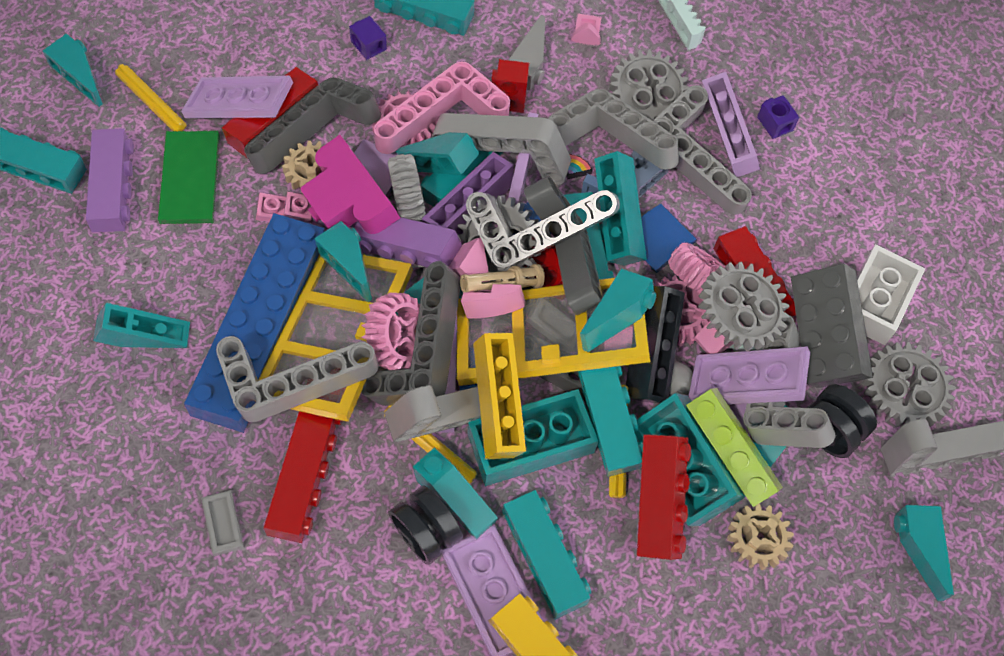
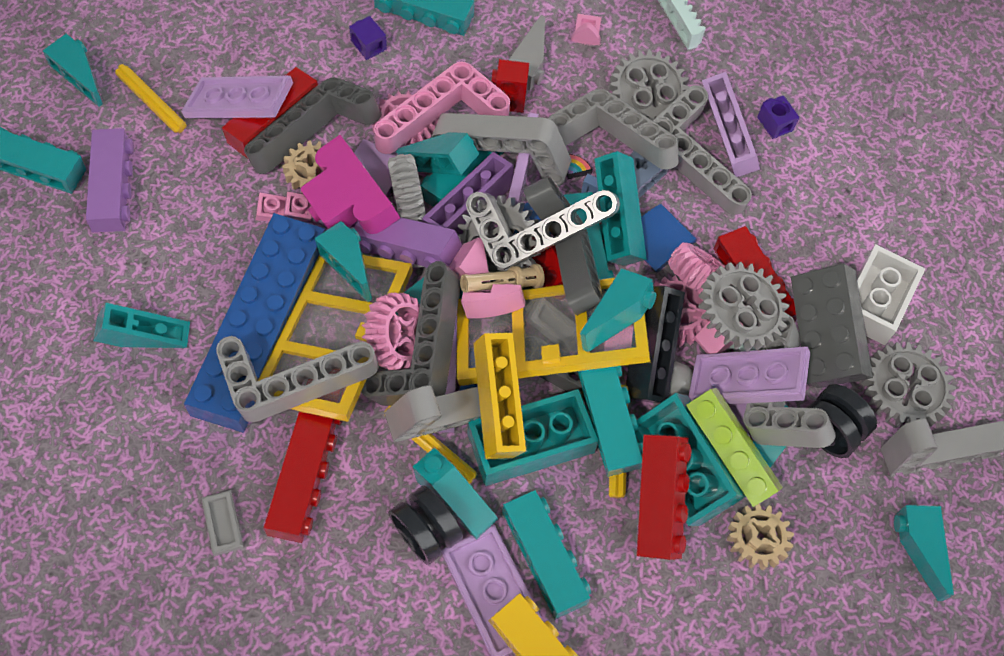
green tile [158,131,220,224] -> none

